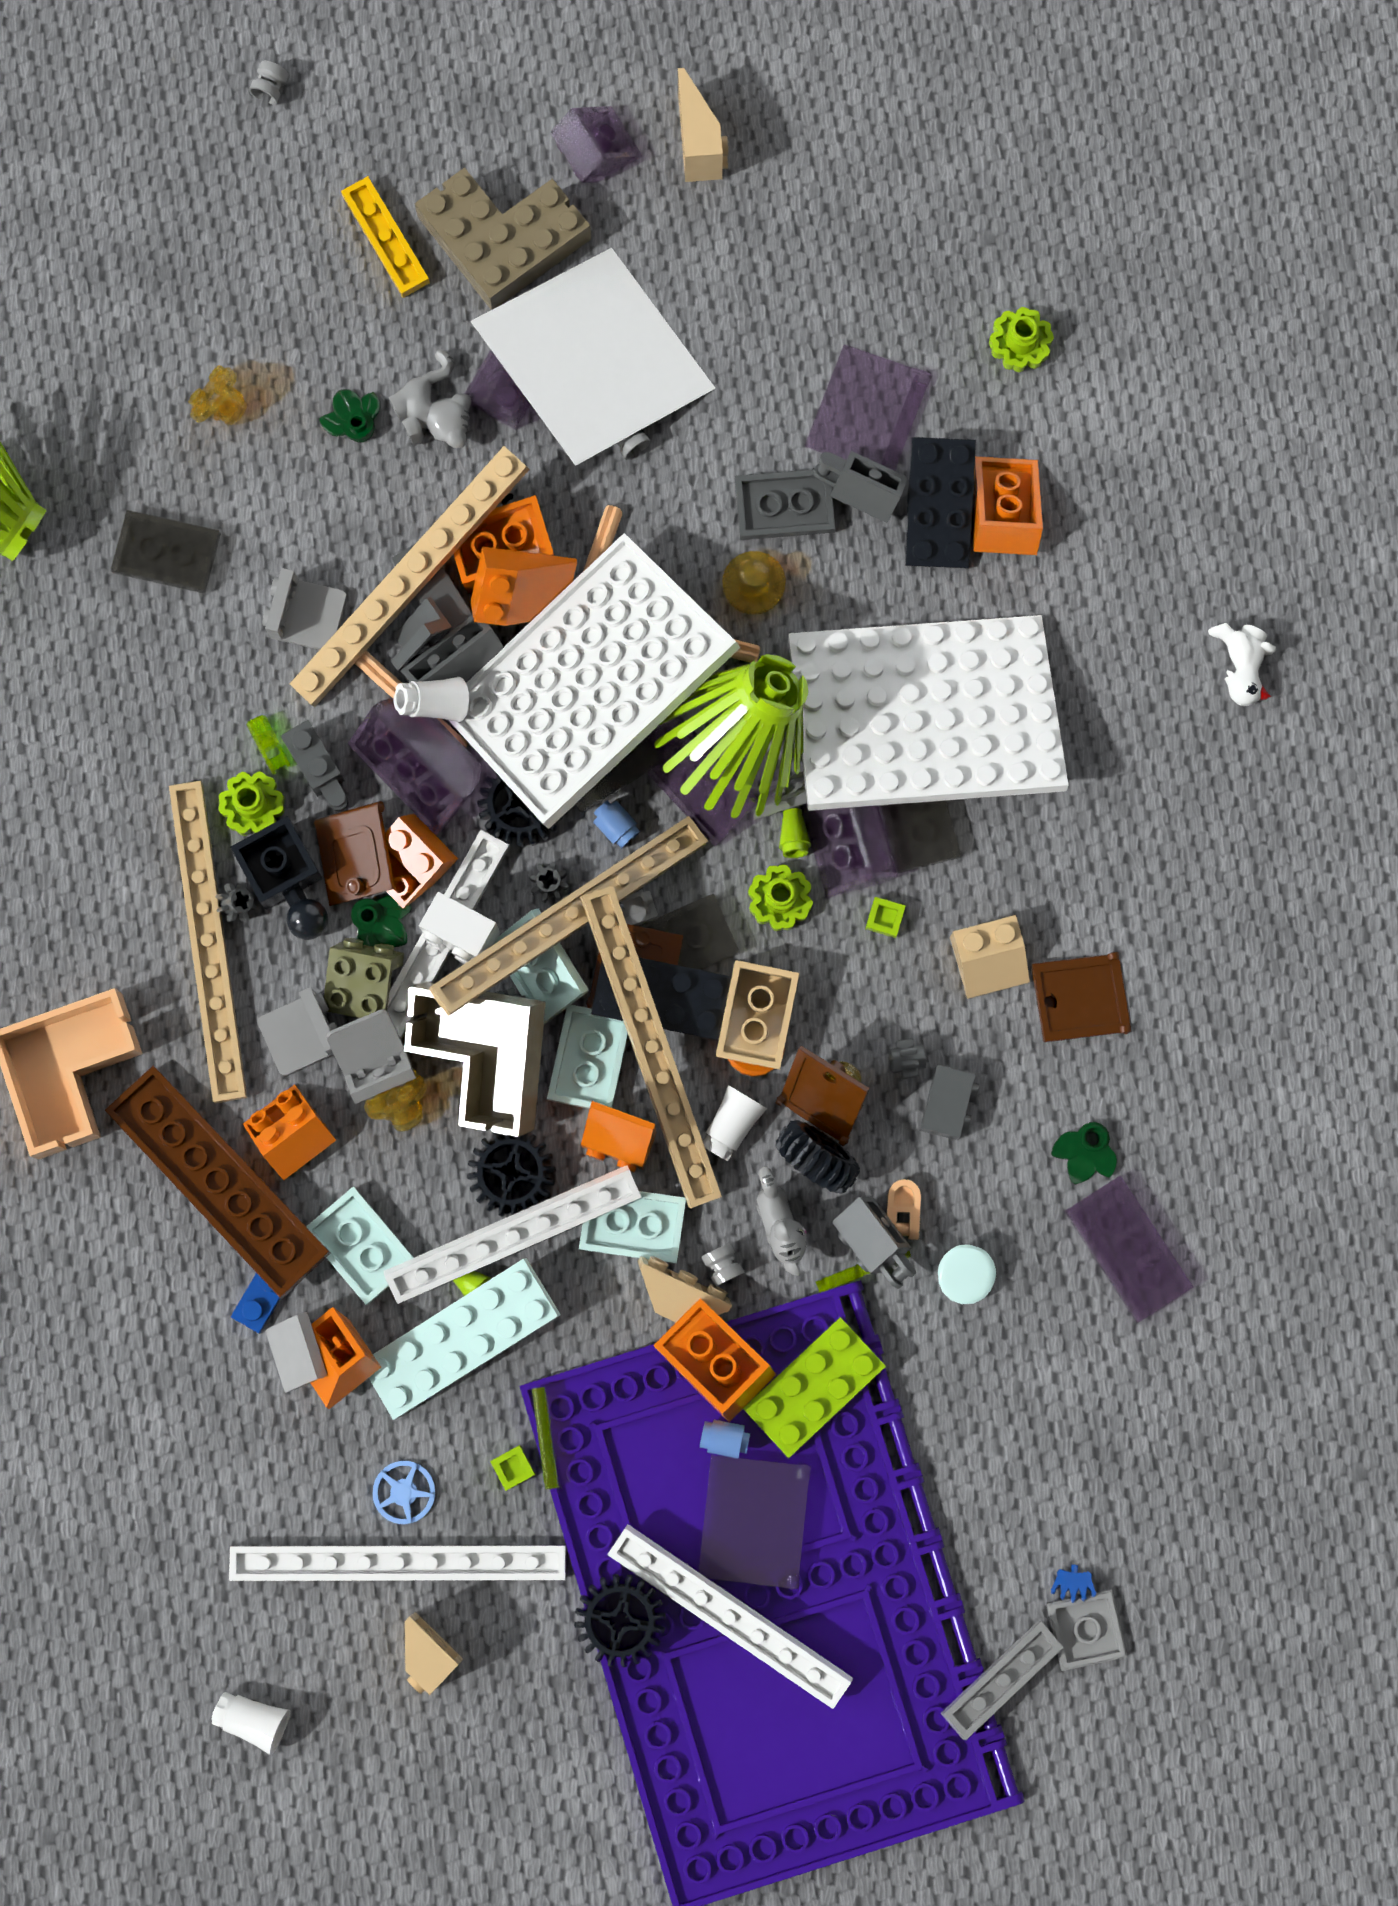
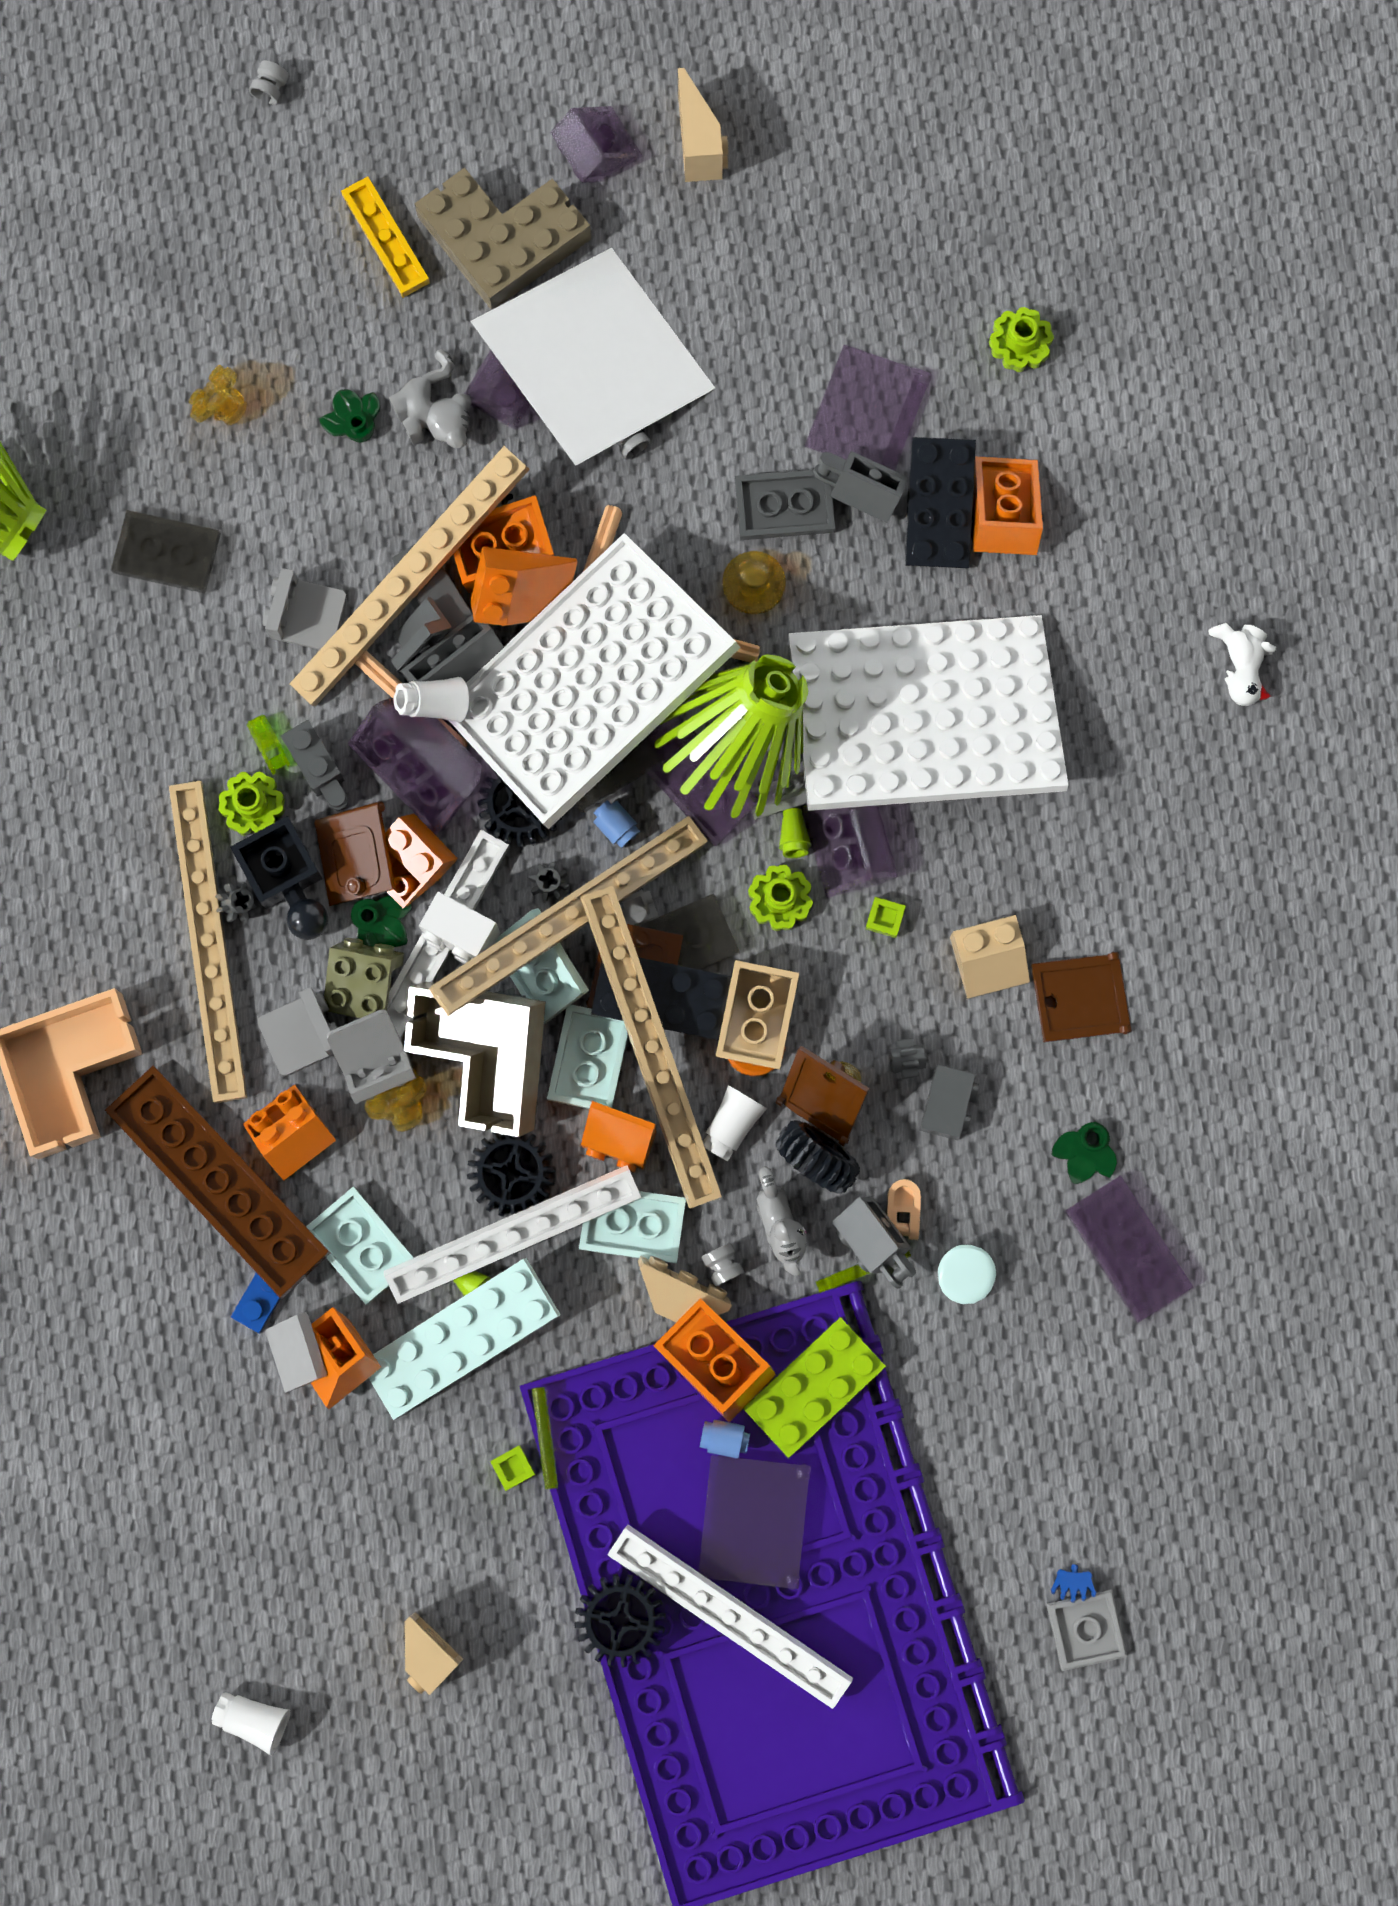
white plate [229,1545,566,1581] -> none
light blue wheel [373,1461,435,1524] -> none
clear smoke plate [879,800,961,874] -> none
light grey plate [941,1621,1064,1740] -> none

